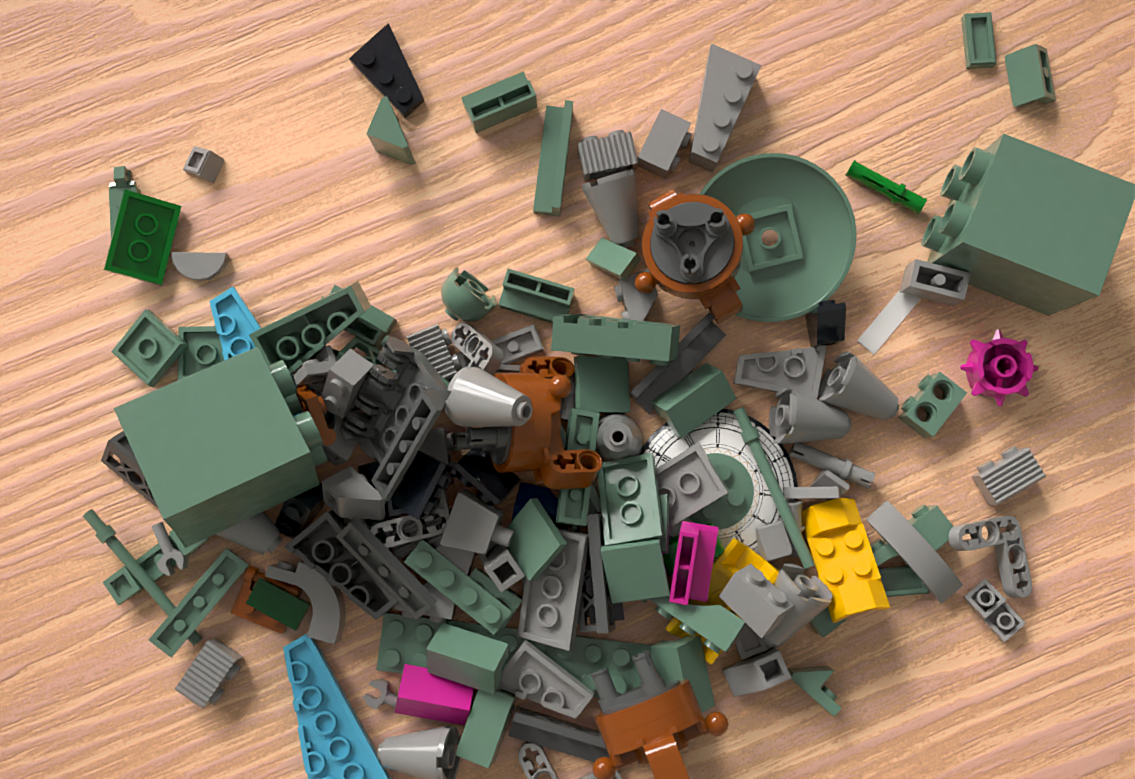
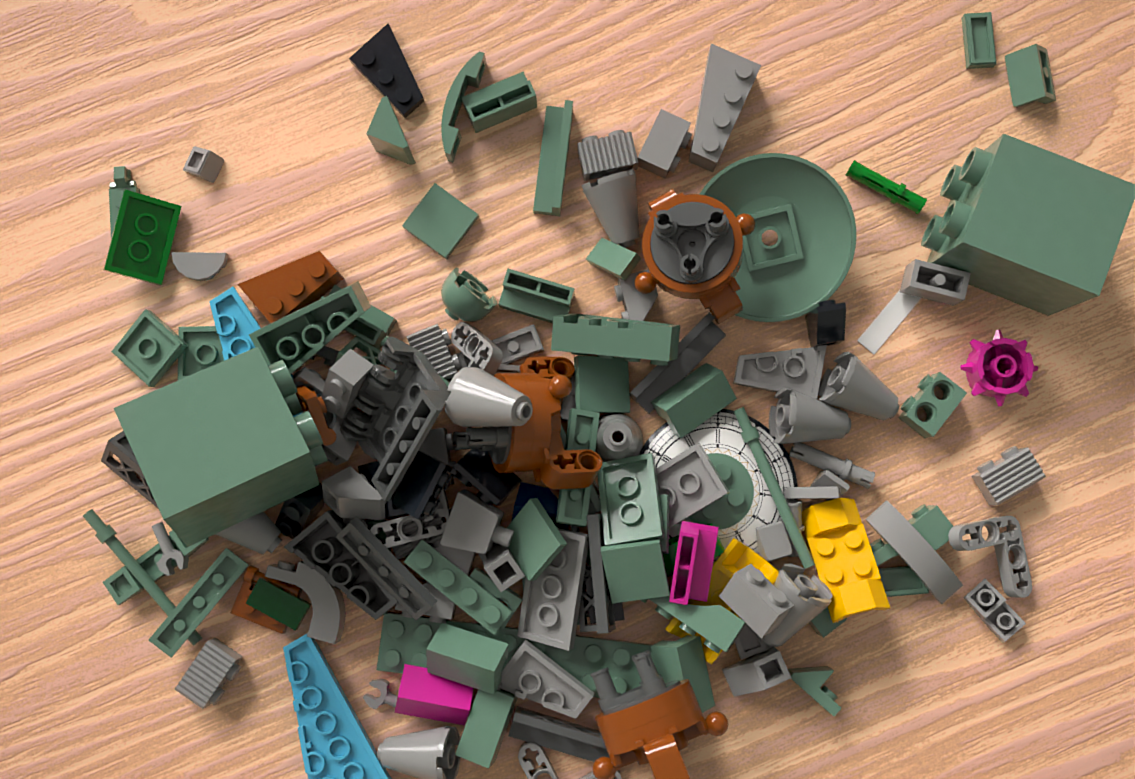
light grey bracket [293,345,338,386] -> none
none -> dark orange wedge [237,251,344,323]
none -> sand green tile [402,183,479,260]
none -> sand green slope [441,51,487,162]

